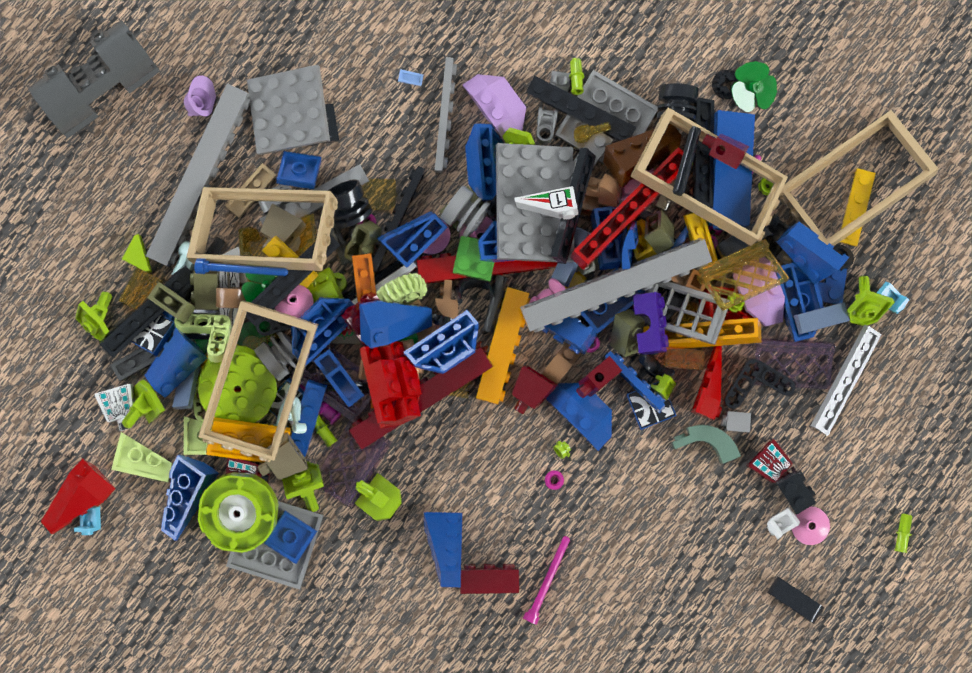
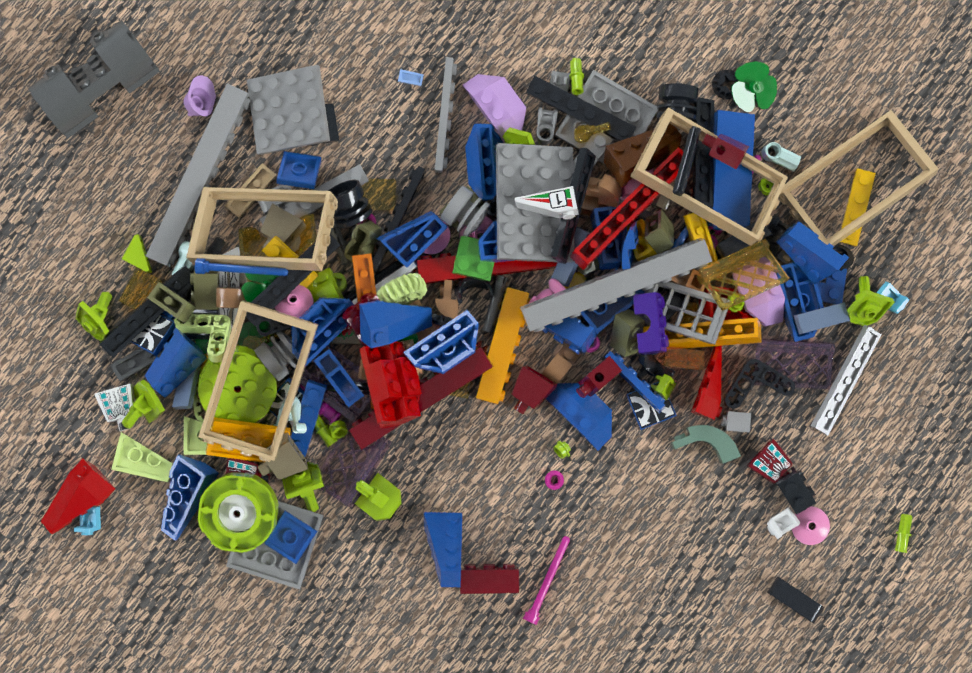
none -> lime bush [329,421,348,439]
none -> light aqua piece [761,142,801,172]

